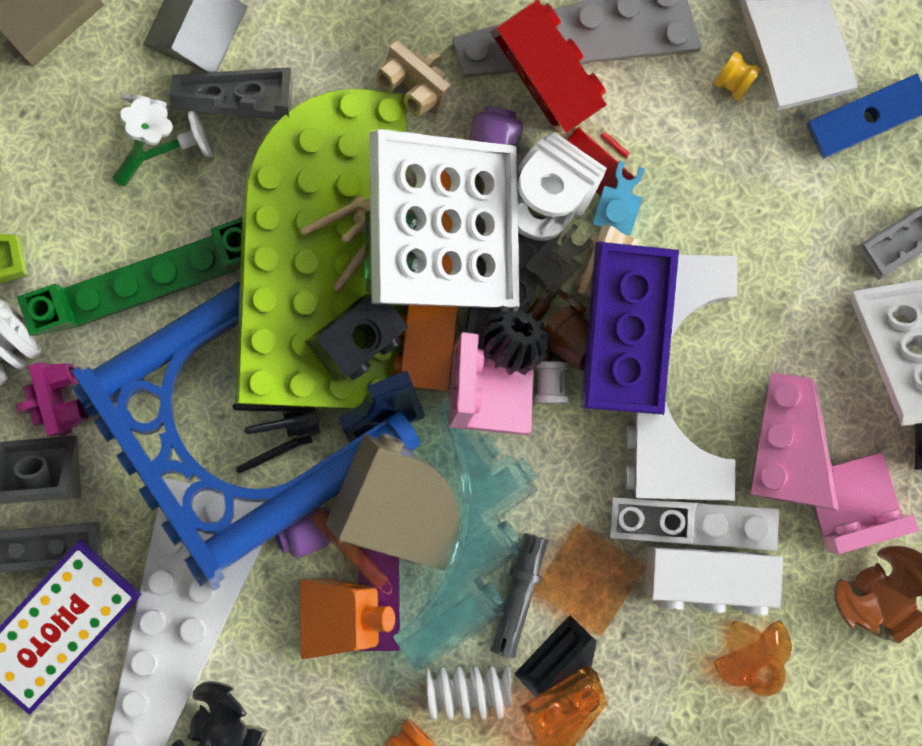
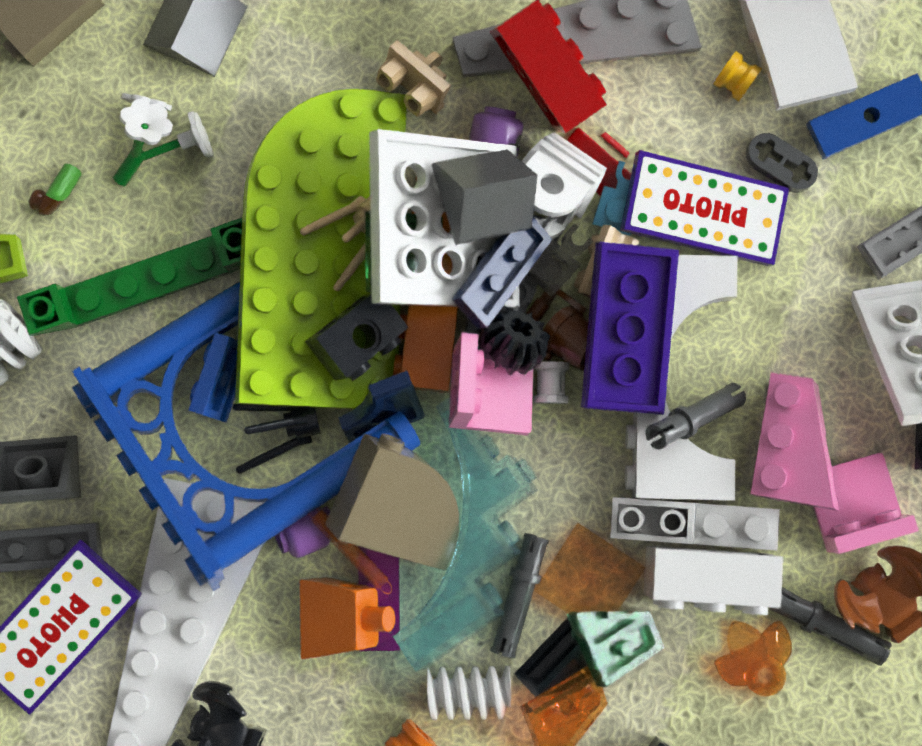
dark pink hips [16,362,89,436] -> none
dark grey wing [169,67,292,120] -> none
none -> arm [29,163,82,216]
none -> blue plate [188,332,238,423]
none -> dark grey slope [432,149,538,245]
none -> plate [452,216,553,329]
none -> clear green wing [567,611,665,687]
none -> tile [620,150,789,266]
none -> dark grey pin [645,383,746,450]
none -> dark grey beam [746,133,818,193]
none -> dark grey pin [769,587,892,666]

